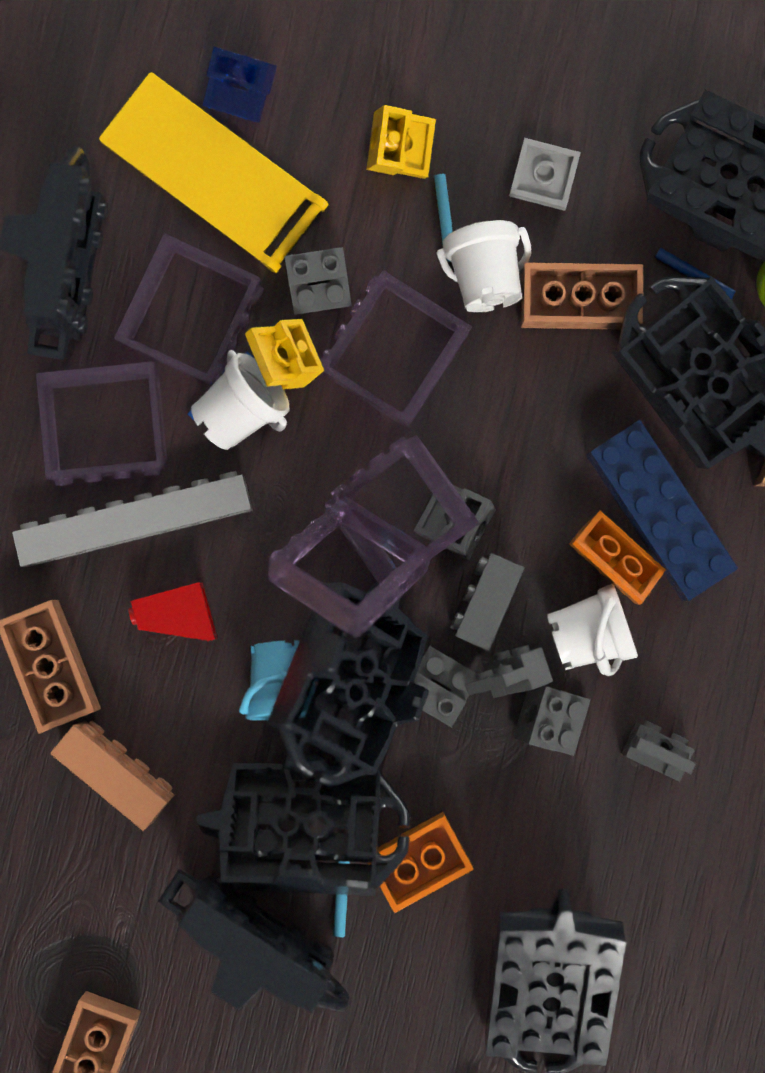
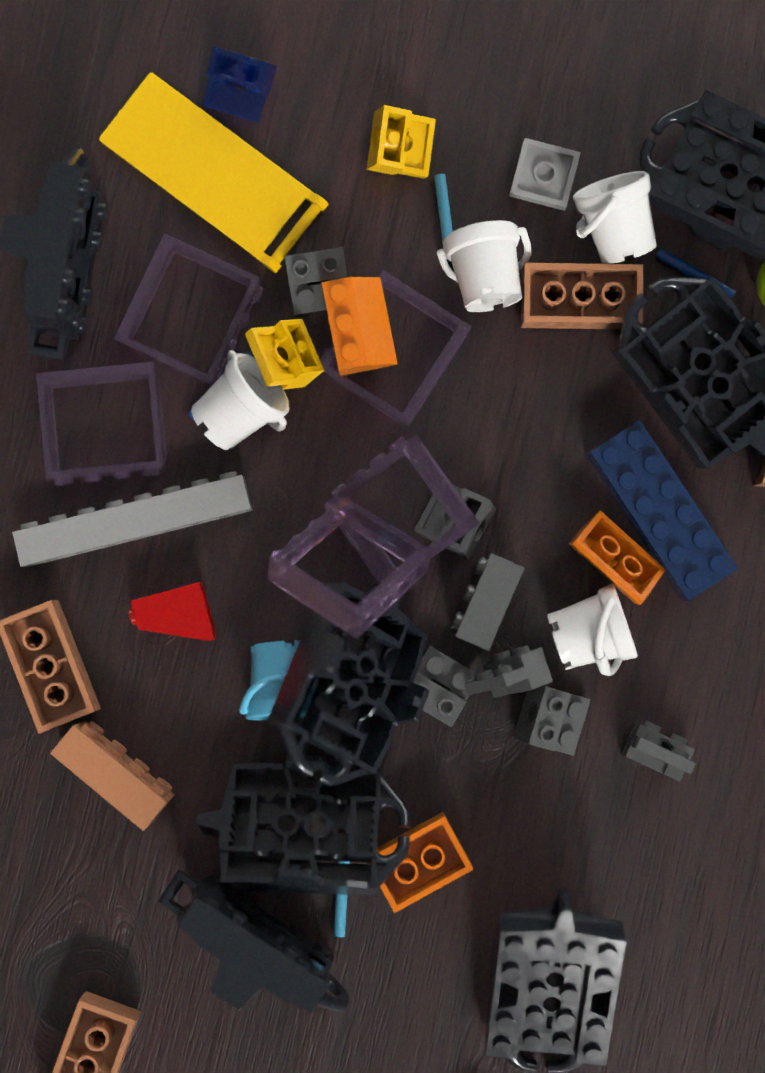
none -> orange slope [321,277,398,376]
none -> white piece [573,171,657,264]

